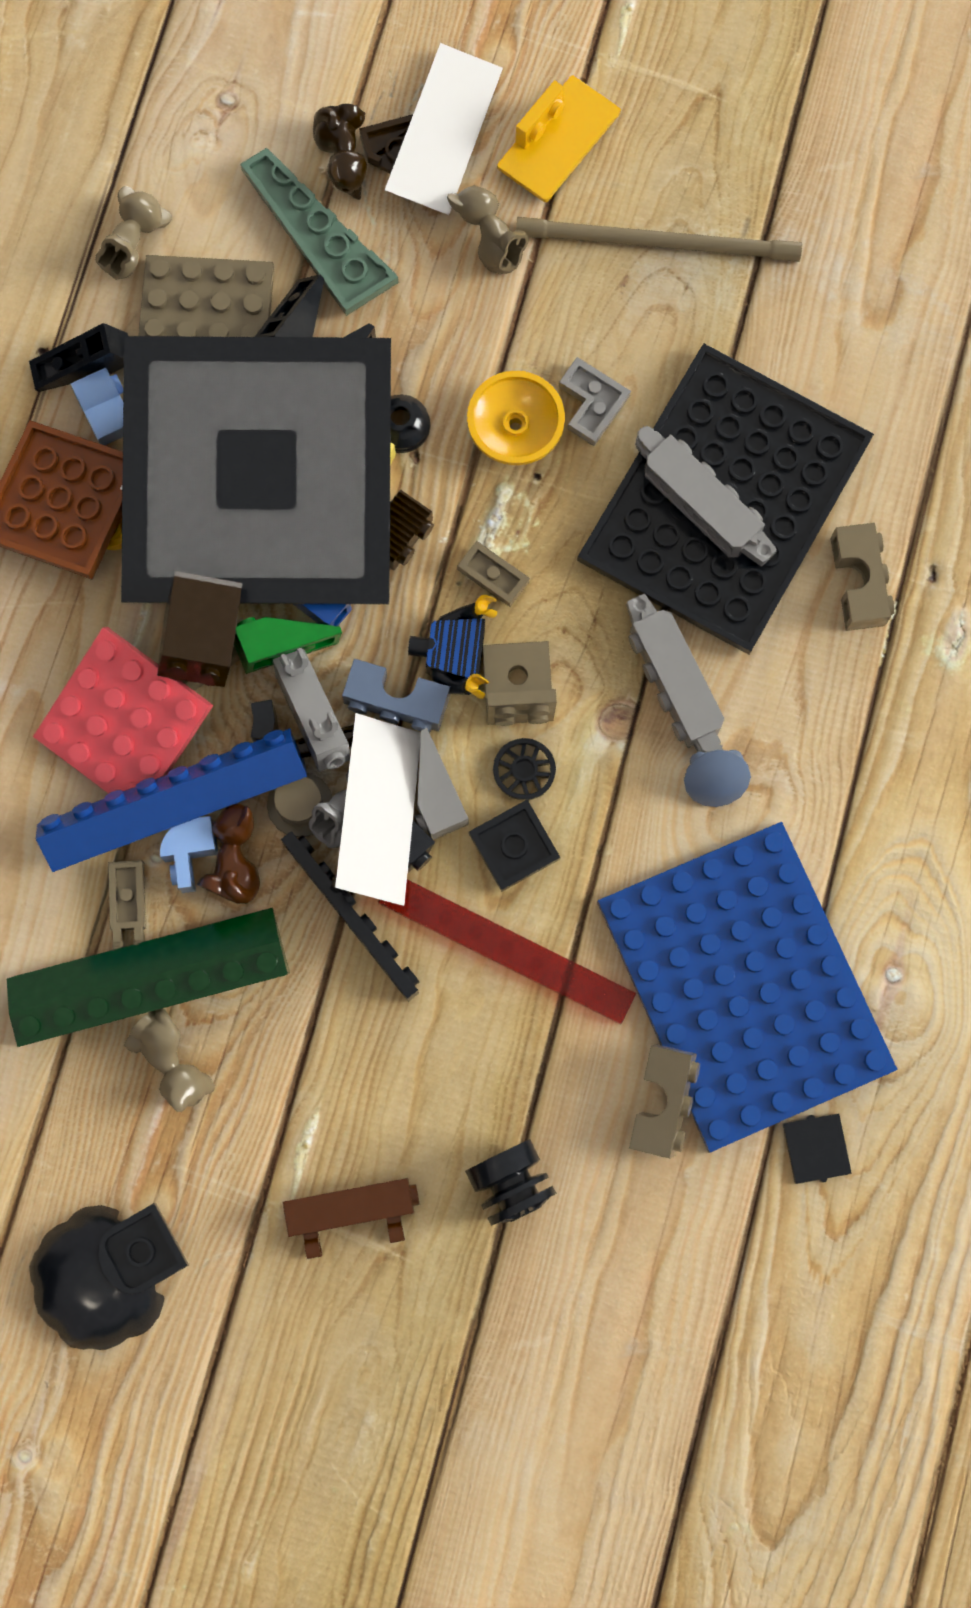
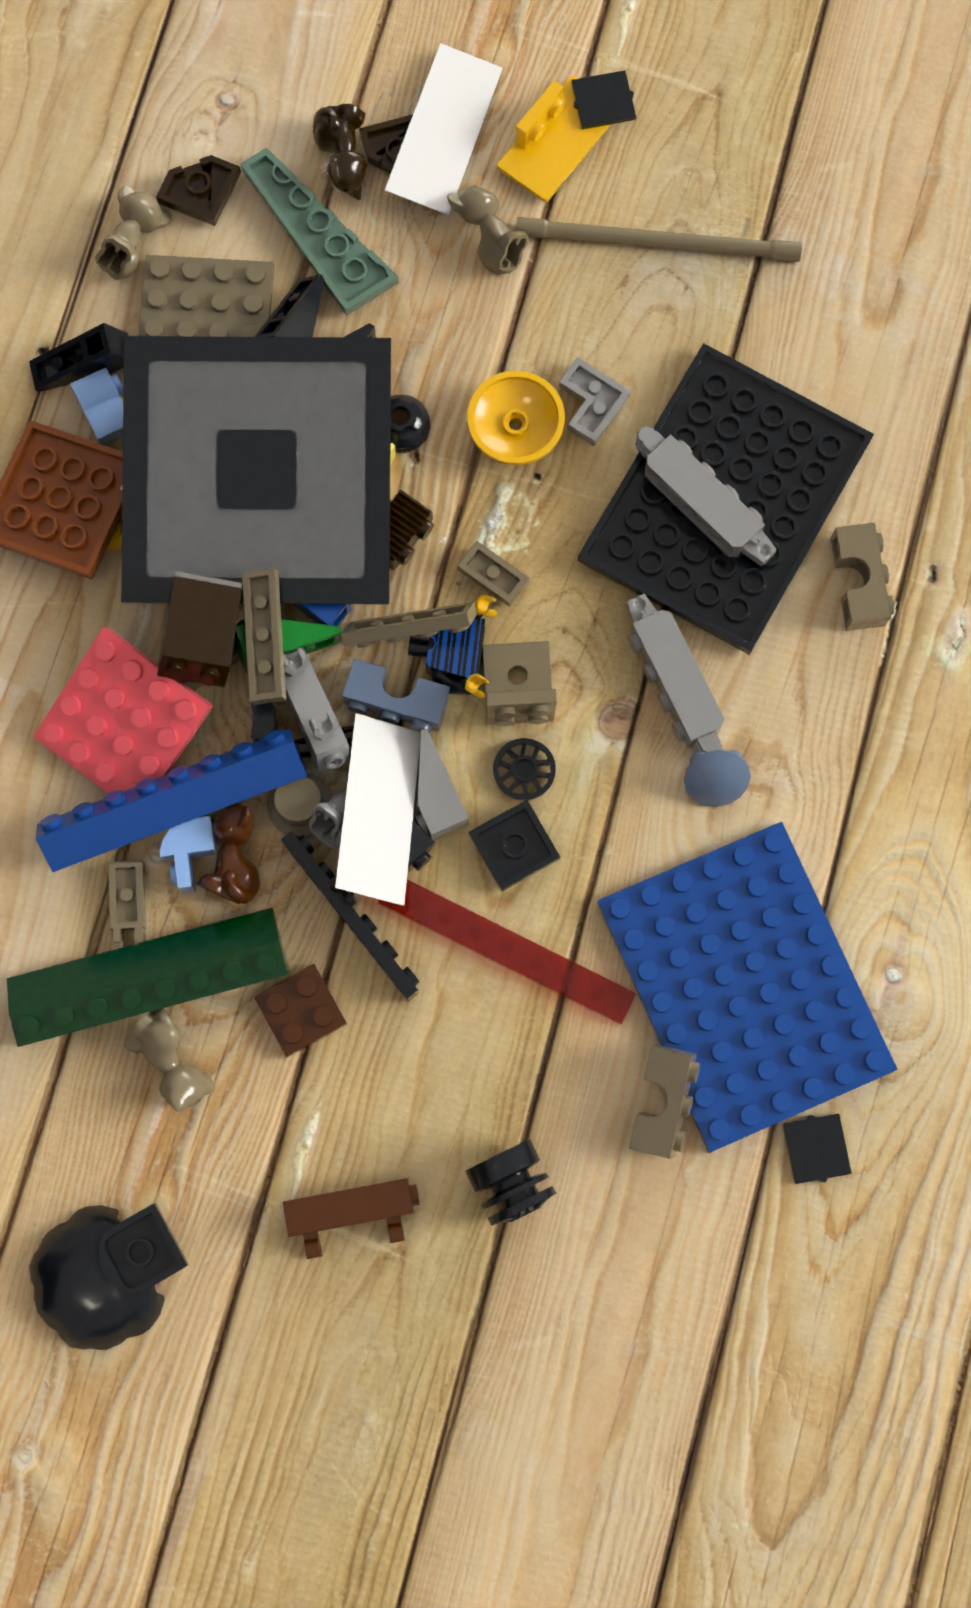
none -> dark brown plate [156,155,241,226]
none -> dark tan plate [242,568,286,705]
none -> reddish brown plate [254,964,347,1058]
none -> dark tan plate [341,602,478,648]
none -> black piece [571,70,636,130]

